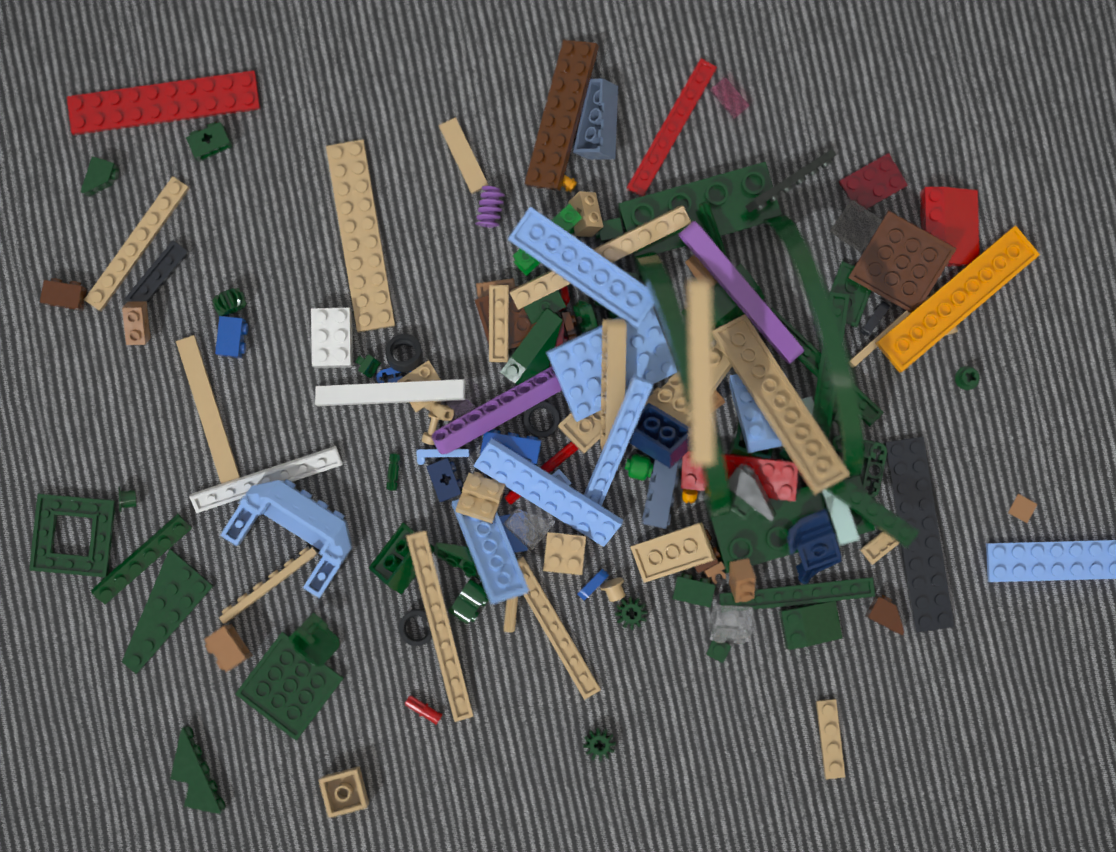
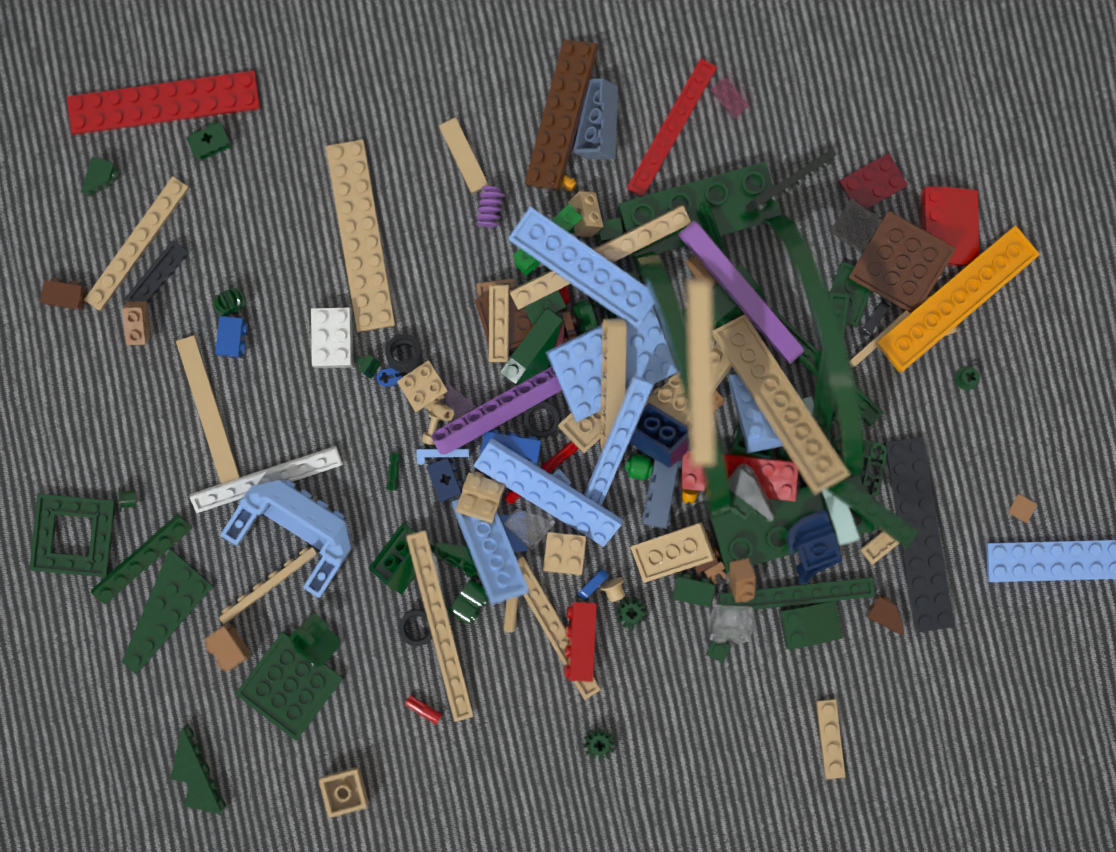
white tile [315,379,465,406] -> none
none -> red brick [563,602,596,682]

